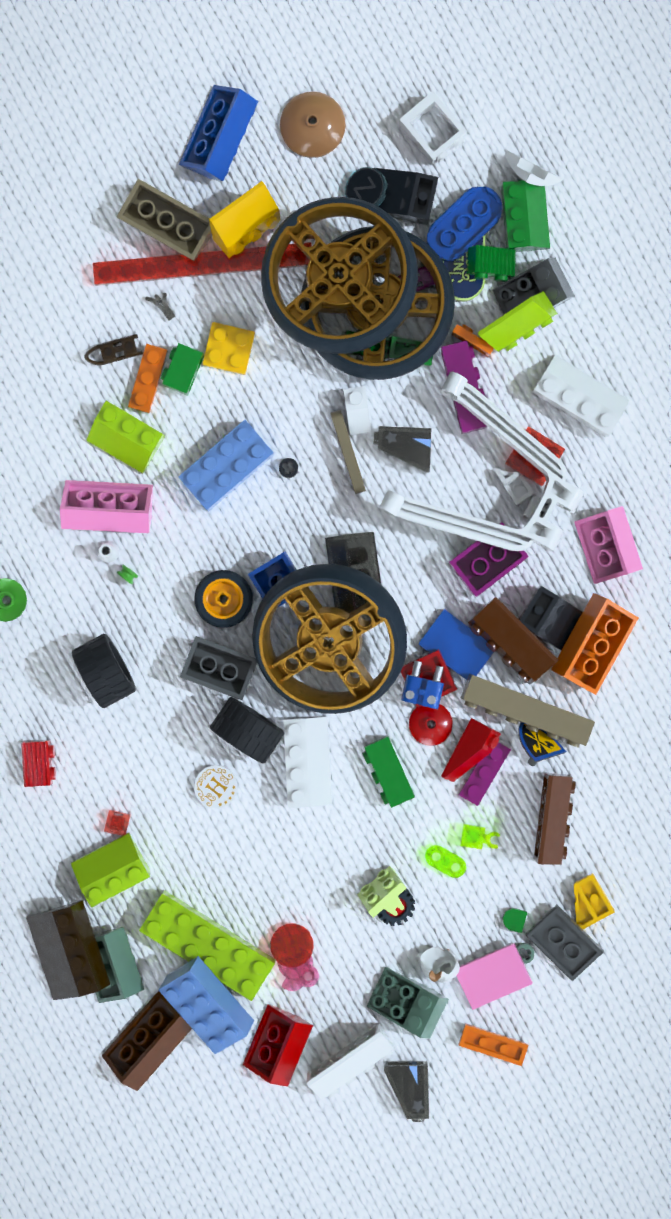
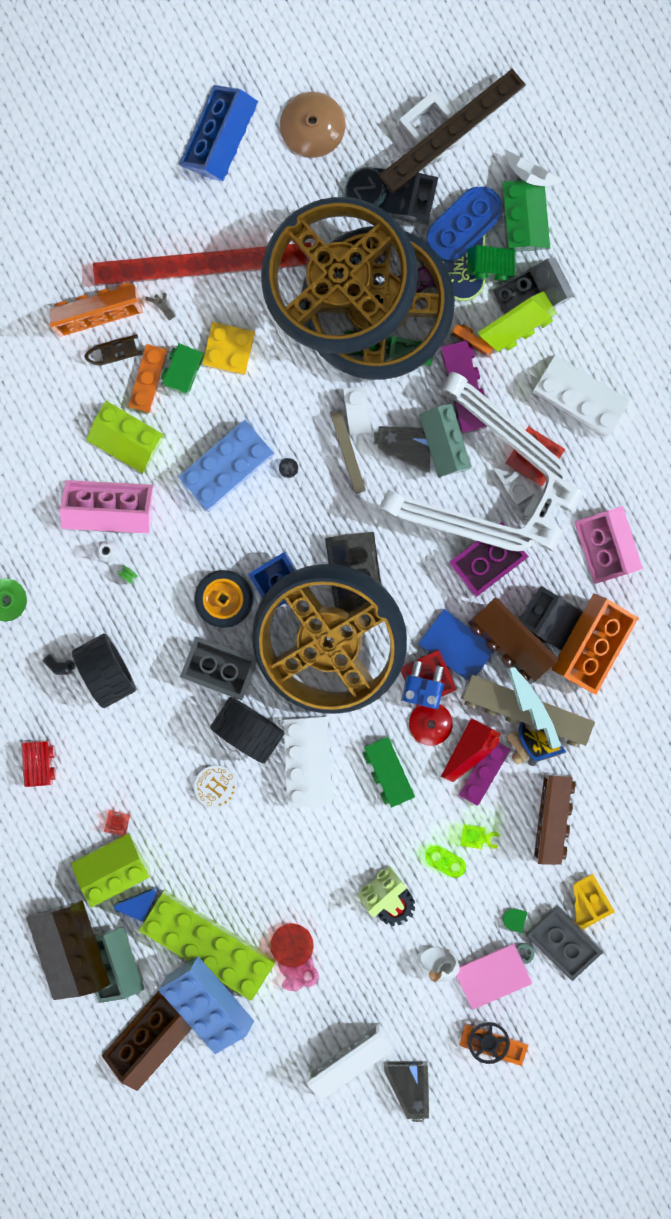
dark tan slope [116,179,212,261] -> none
yellow slope [209,181,281,258] -> none
red slope [243,1004,313,1087] -> none
sand green slope [367,967,449,1038] -> none
none -> black arm [42,654,76,675]
none -> orange slope [50,282,144,337]
none -> blue slope [114,887,158,922]
none -> dark brown tile [378,68,526,194]
none -> sand green slope [419,404,471,478]
none -> black wheel [468,1022,510,1064]
none -> light aqua slope [507,666,561,749]
none -> tan arm [507,731,527,765]

